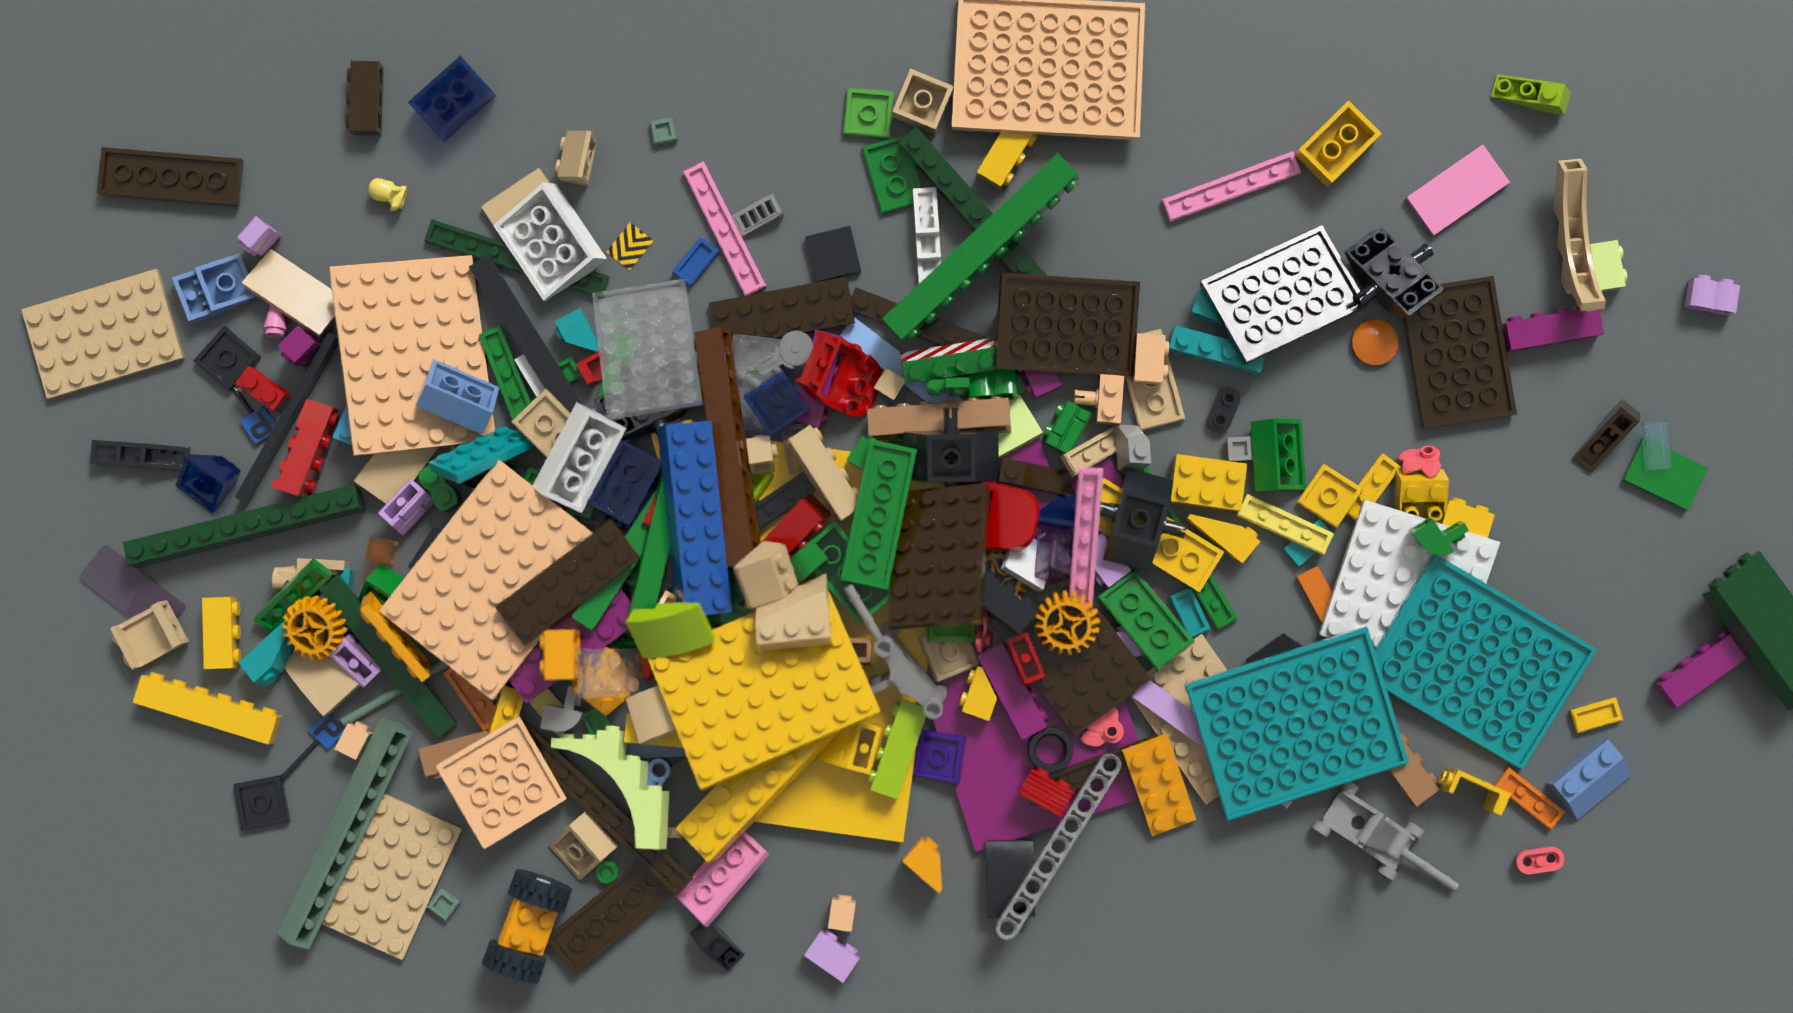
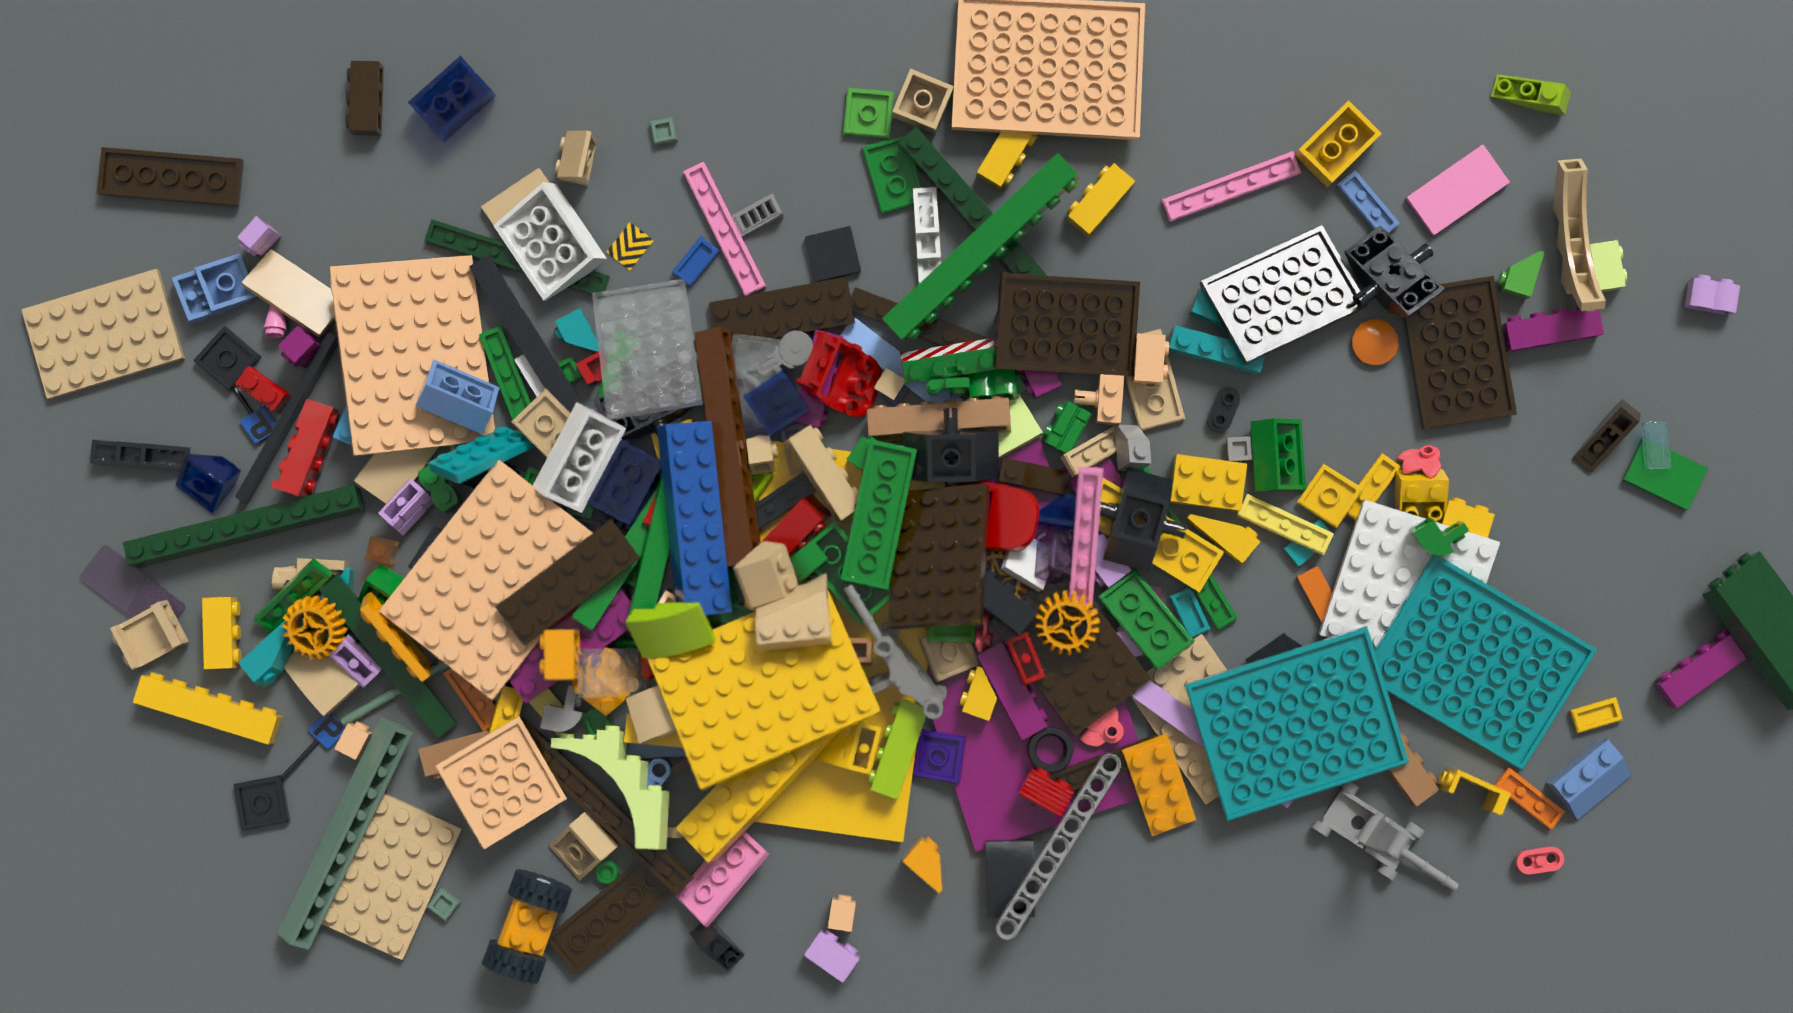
light yellow animal [368,177,407,211] -> none
none -> yellow brick [1067,163,1135,238]
none -> medium blue tile [1336,170,1400,233]
none -> bright green slope [1498,251,1545,300]

